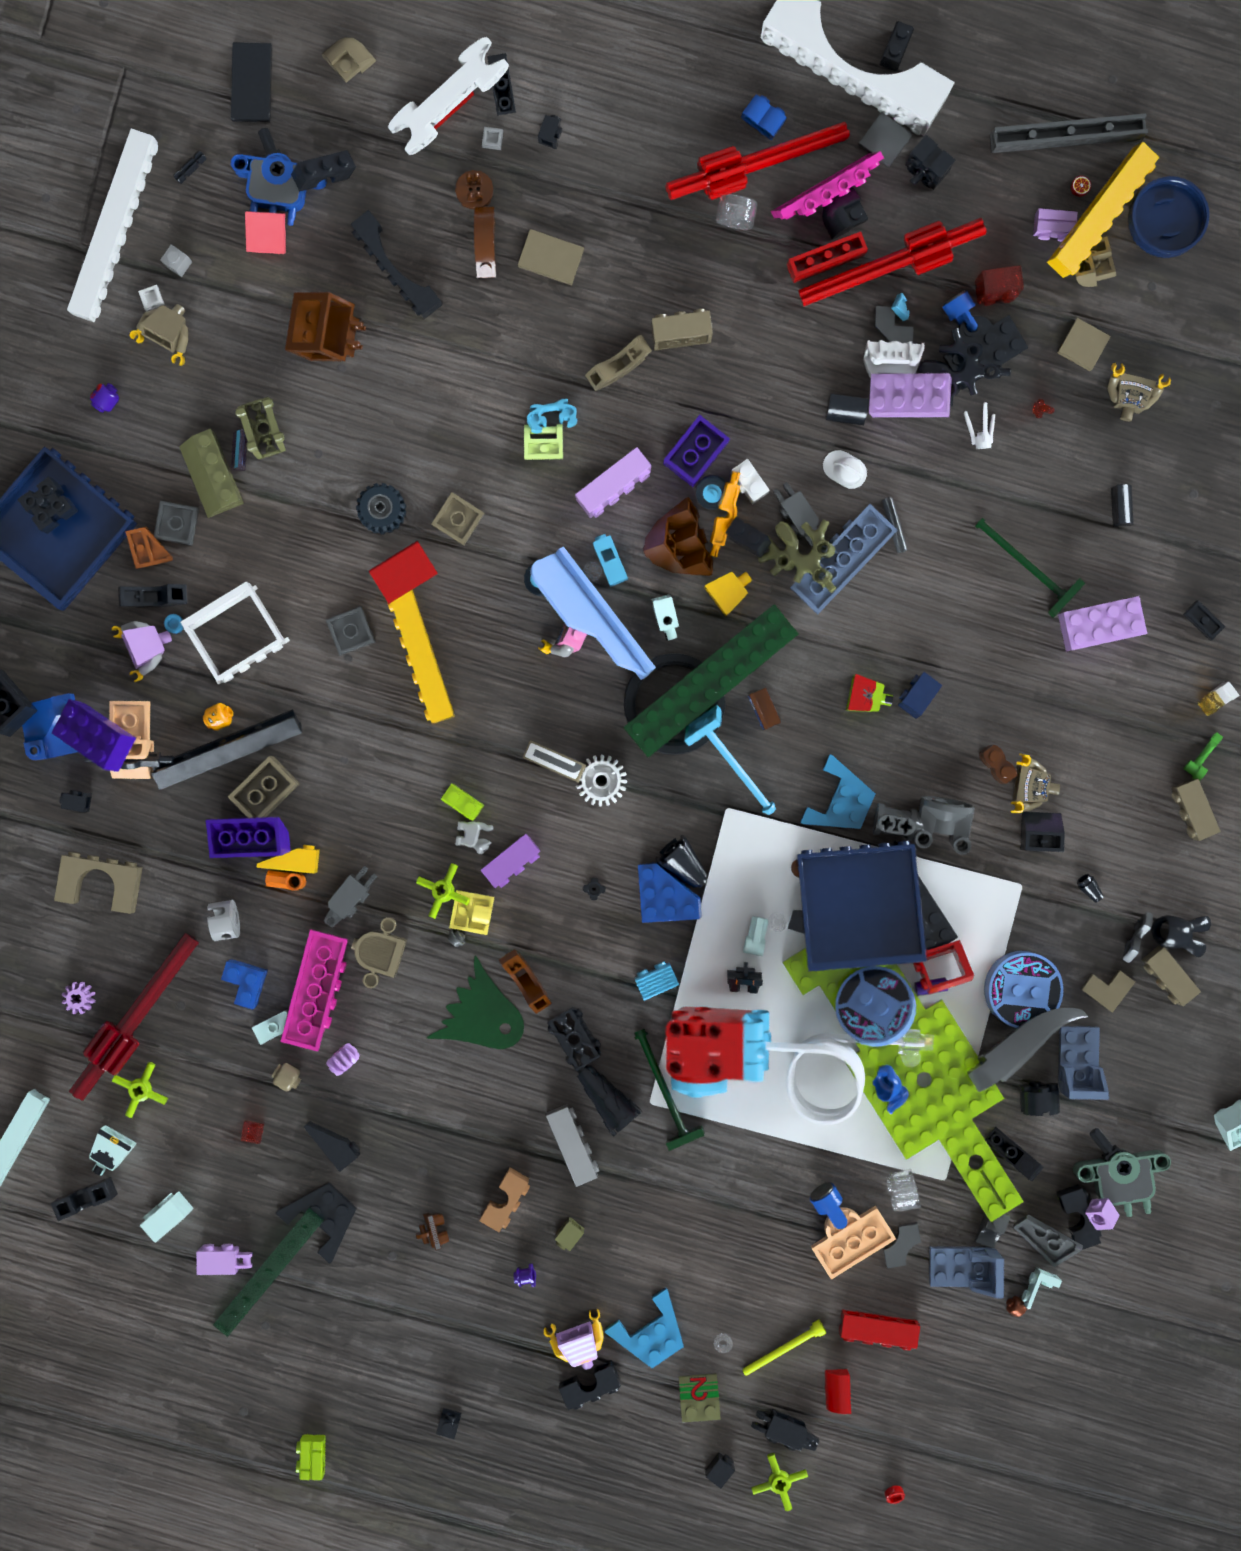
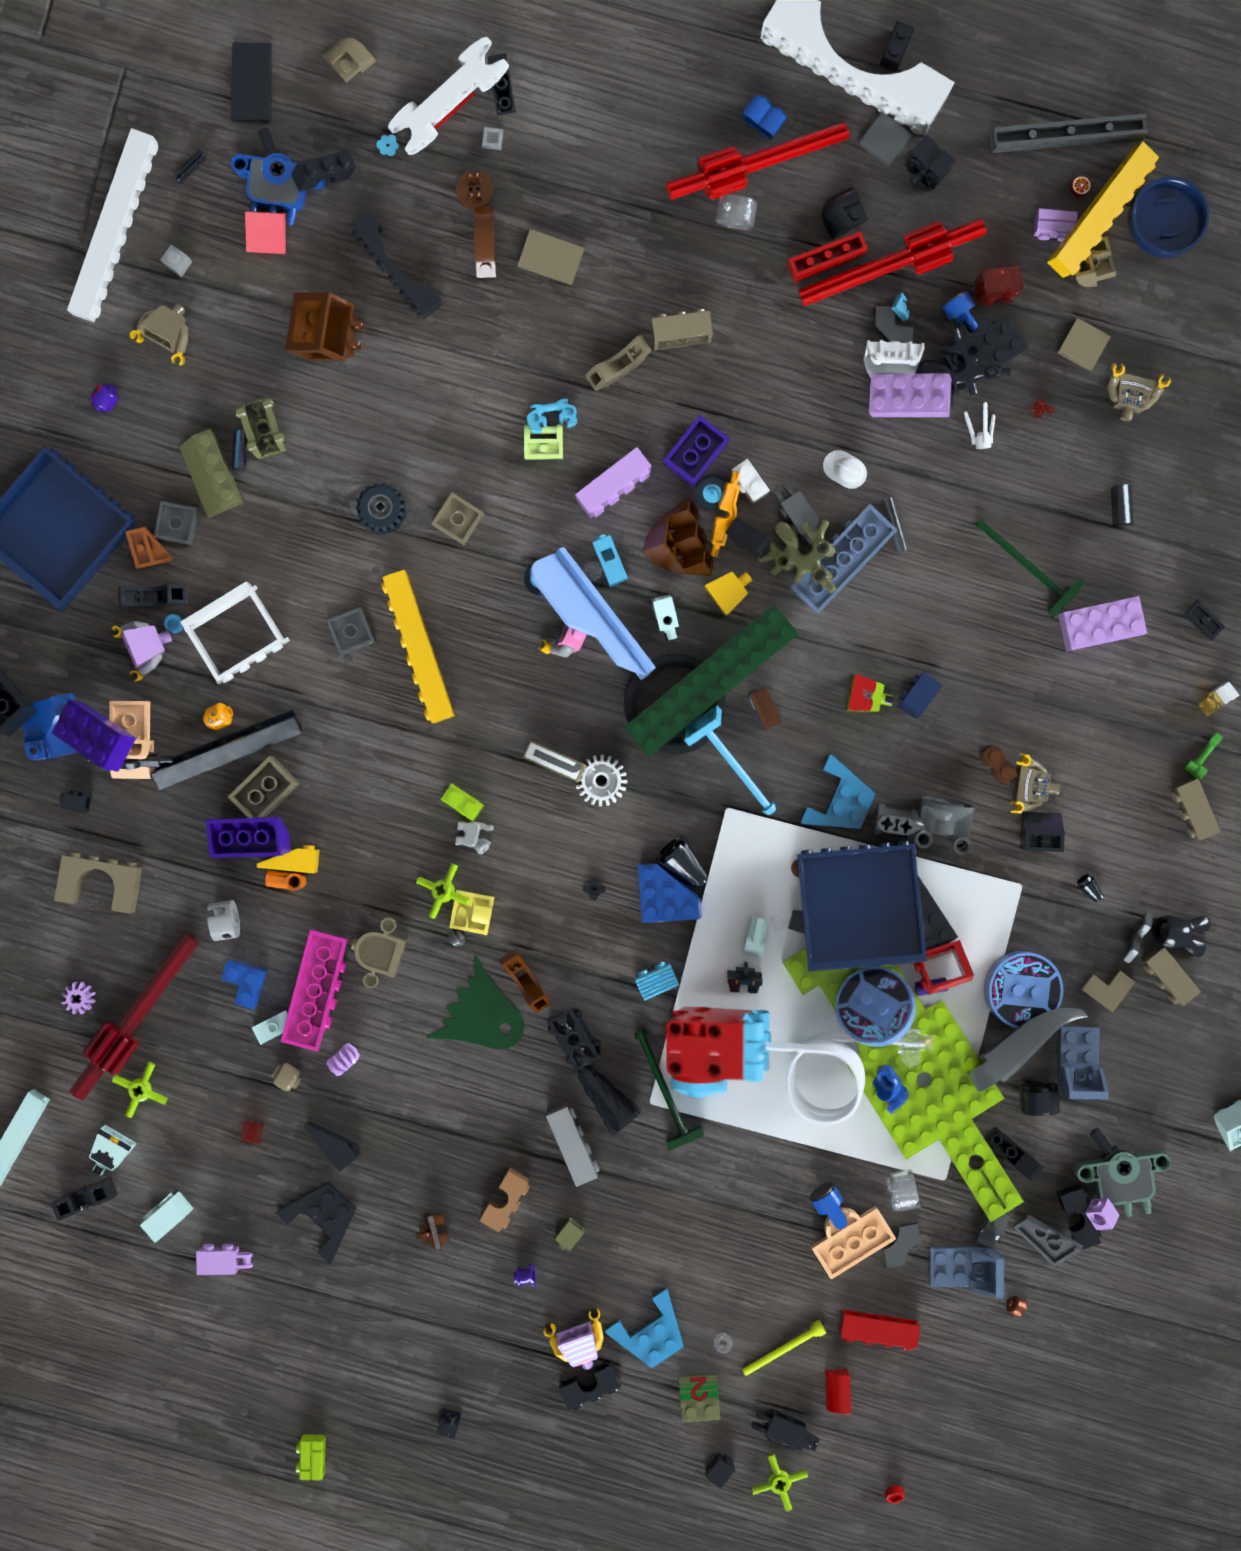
black brick [17,476,78,534] -> none
white tile [138,285,164,311] -> none
clear green tile [213,1208,324,1337] -> none
dark grey hinge [324,866,377,928] -> none
red piece [369,540,438,604] -> none
medium lavender brick [481,833,540,888] -> none
black brick [538,115,563,149] -> none
dark pink plate [771,151,884,220] -> none
black brick [826,394,869,425] -> none
light aqua bracket [1022,1267,1062,1309] -> none
none -> medium azure plant [376,135,399,156]

